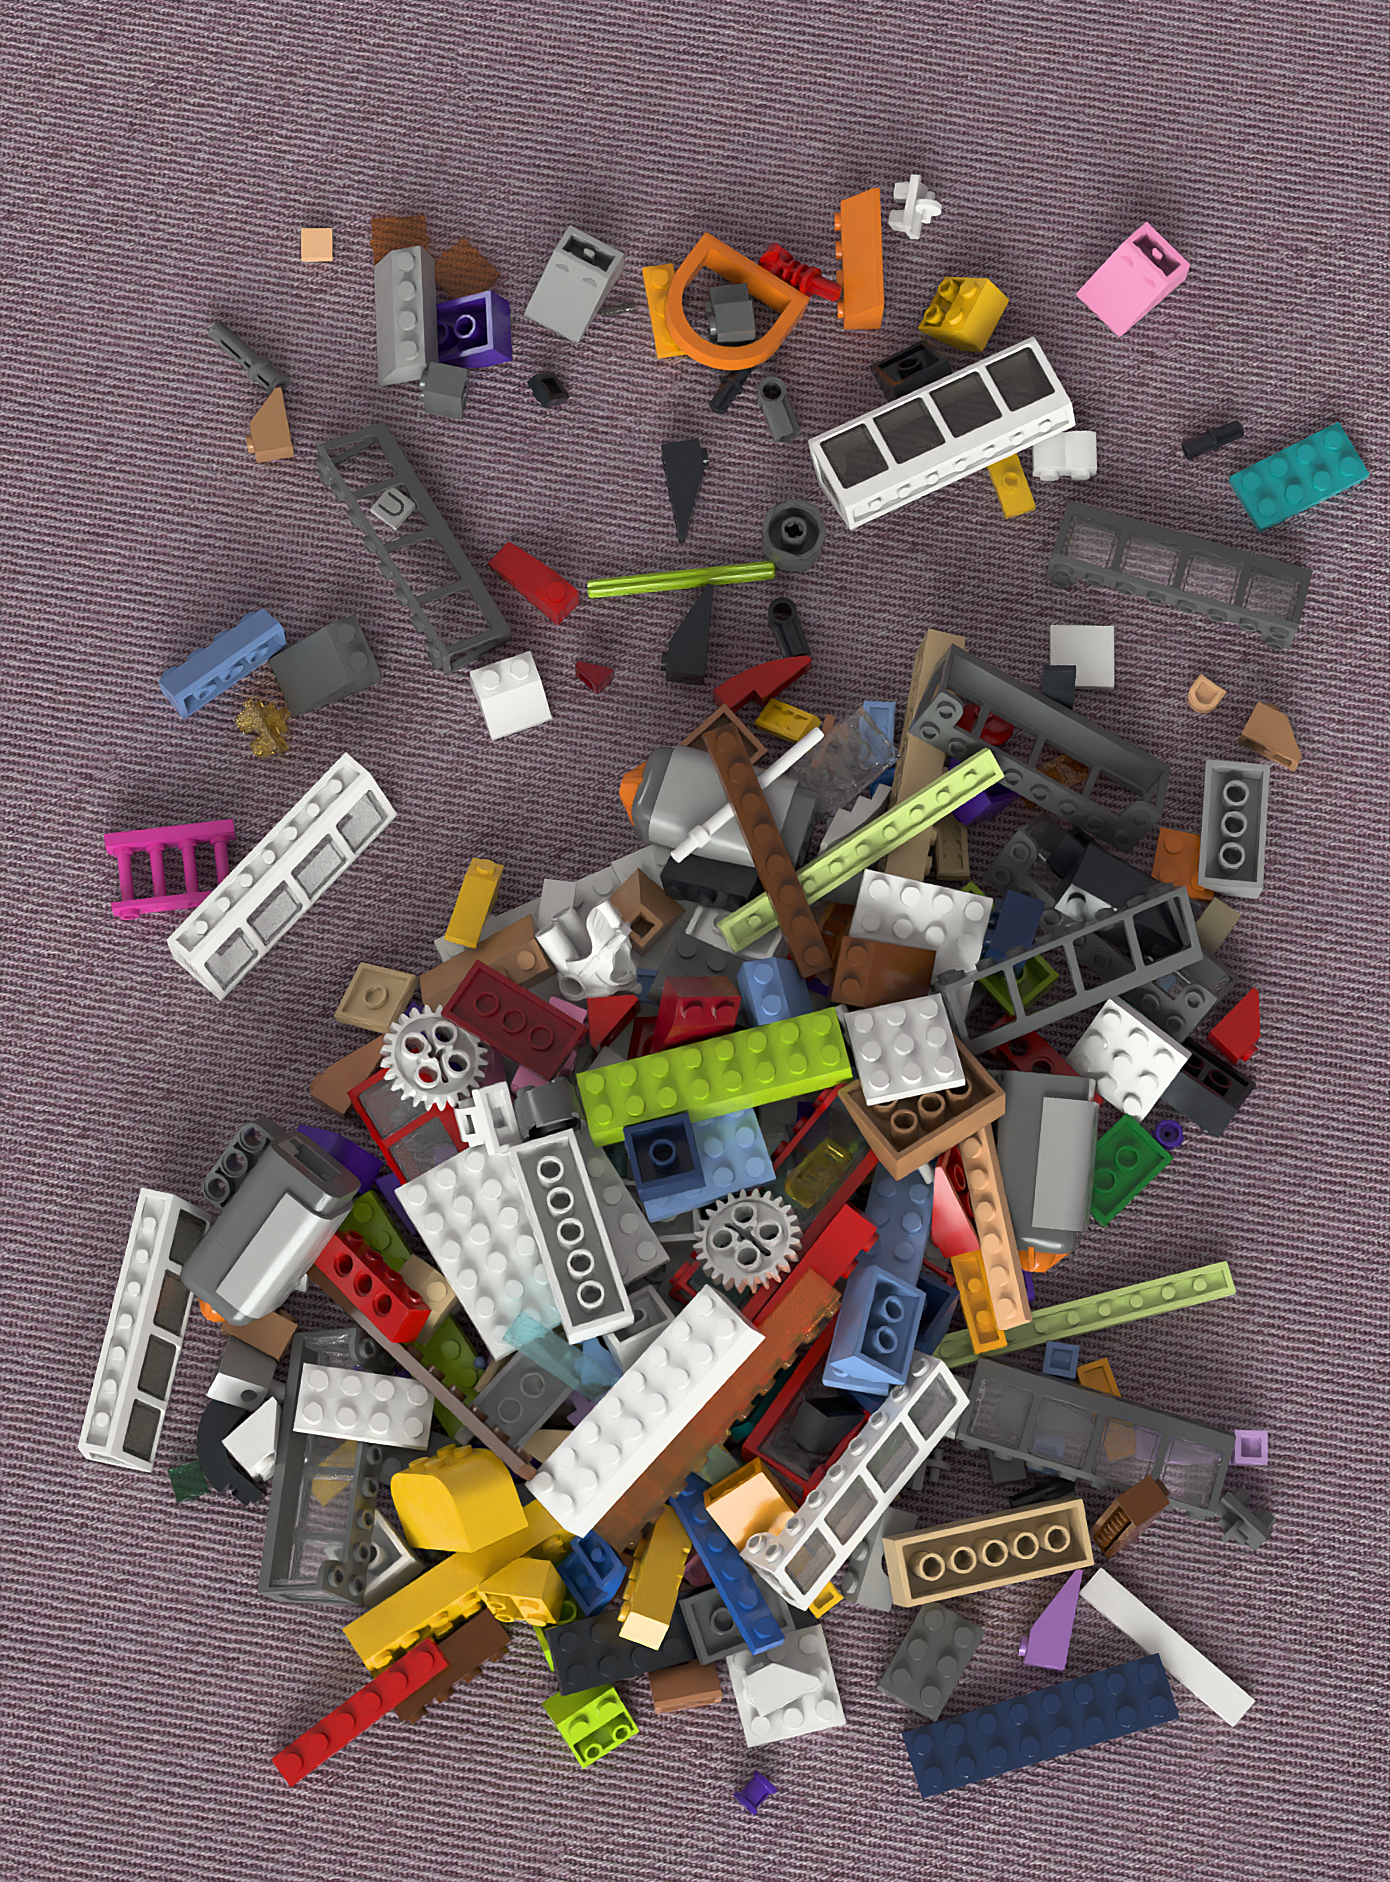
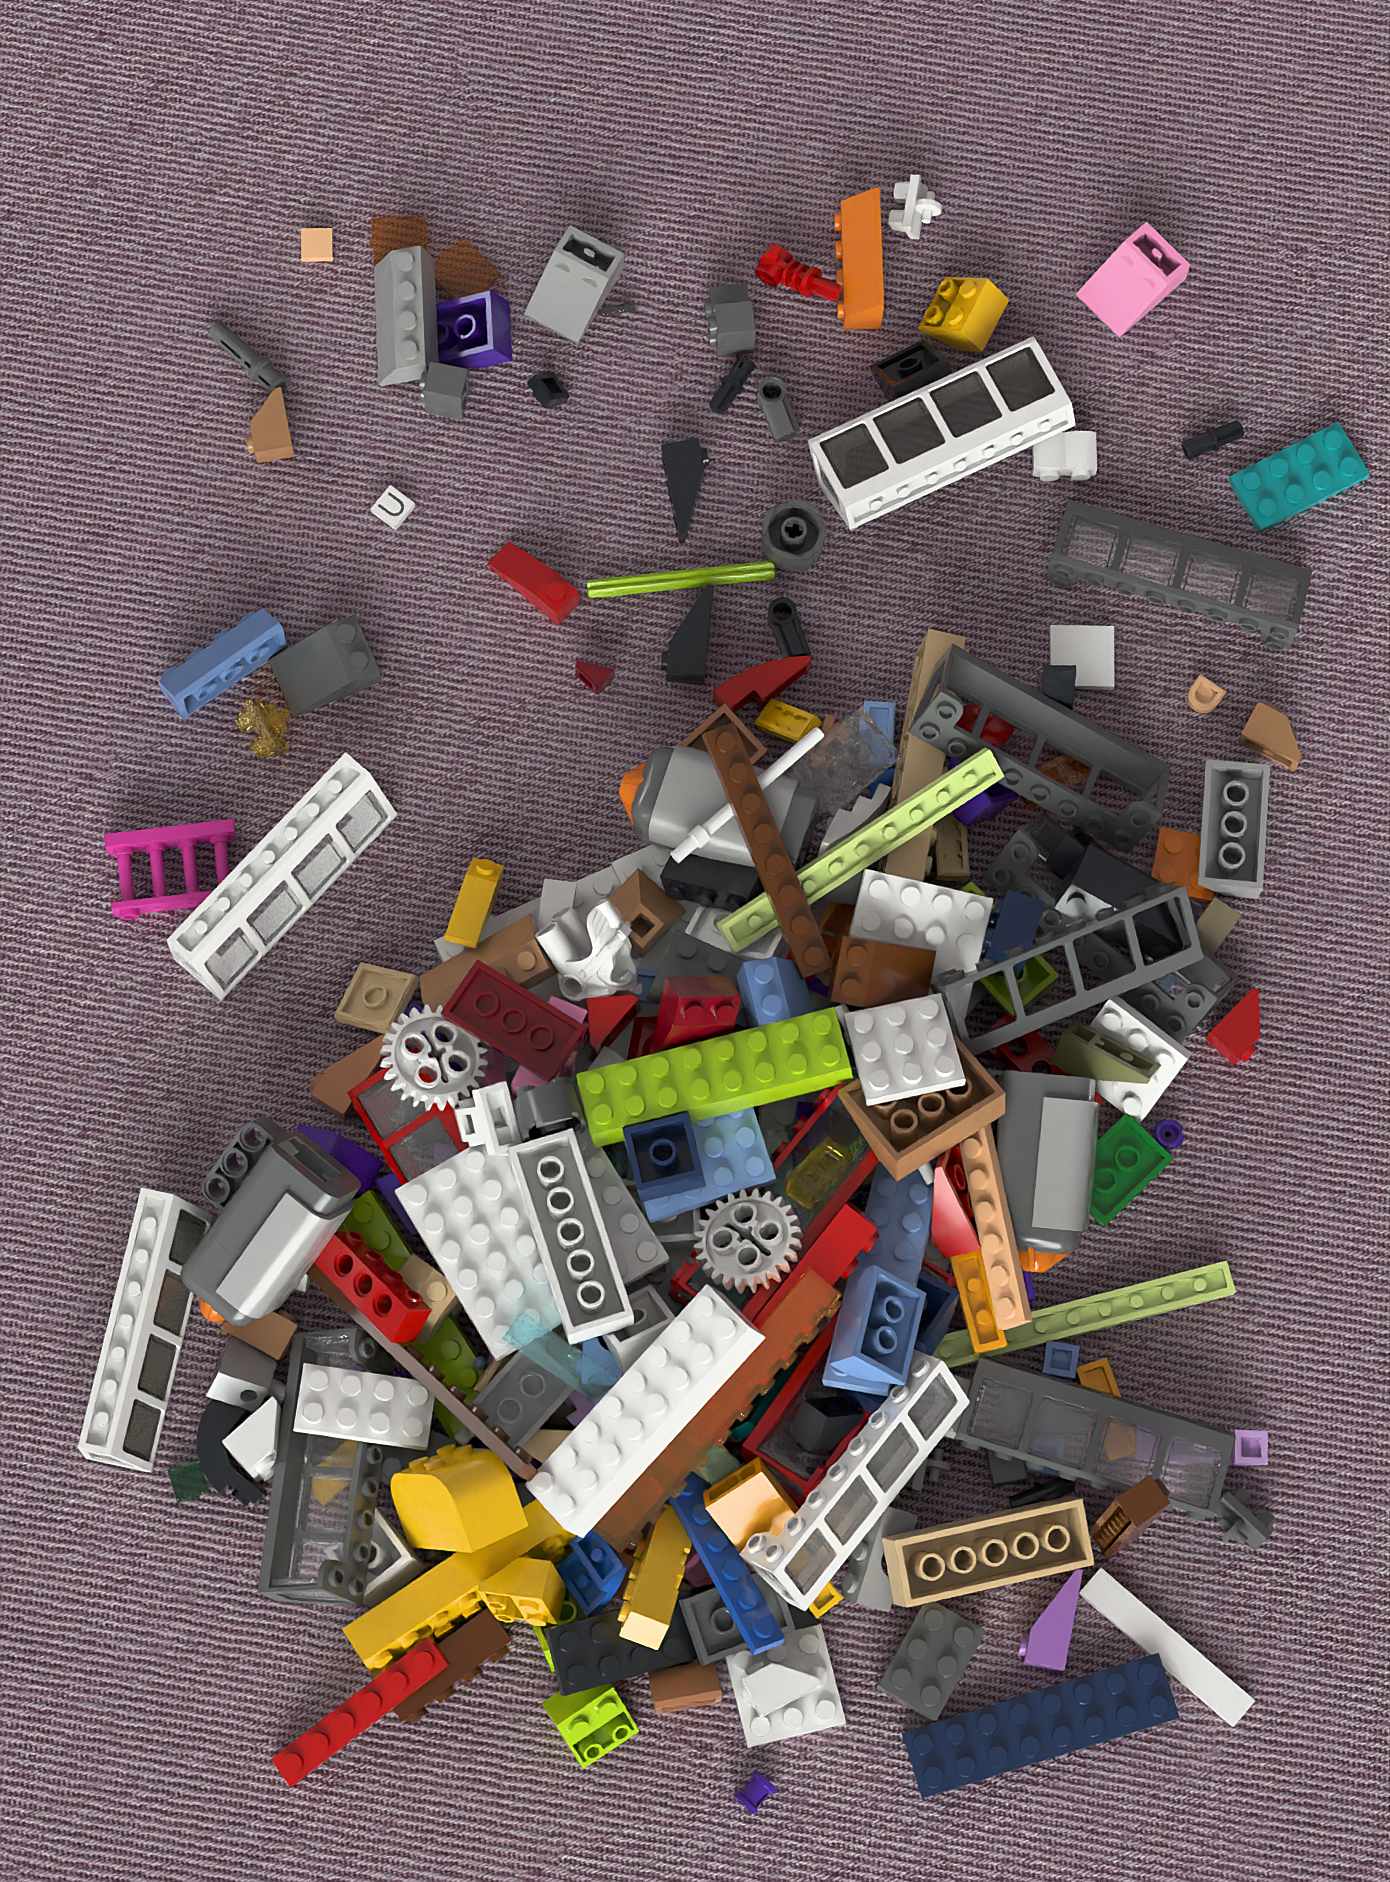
dark grey window [315,422,512,676] -> none
white slope [470,651,552,740] -> none
light orange plate [642,263,687,359] -> none
orange window [664,232,810,370] -> none
yellow plate [987,453,1036,519] -> none
black slope [1160,1037,1256,1138] -> none
none -> olive slope [1051,1019,1162,1084]

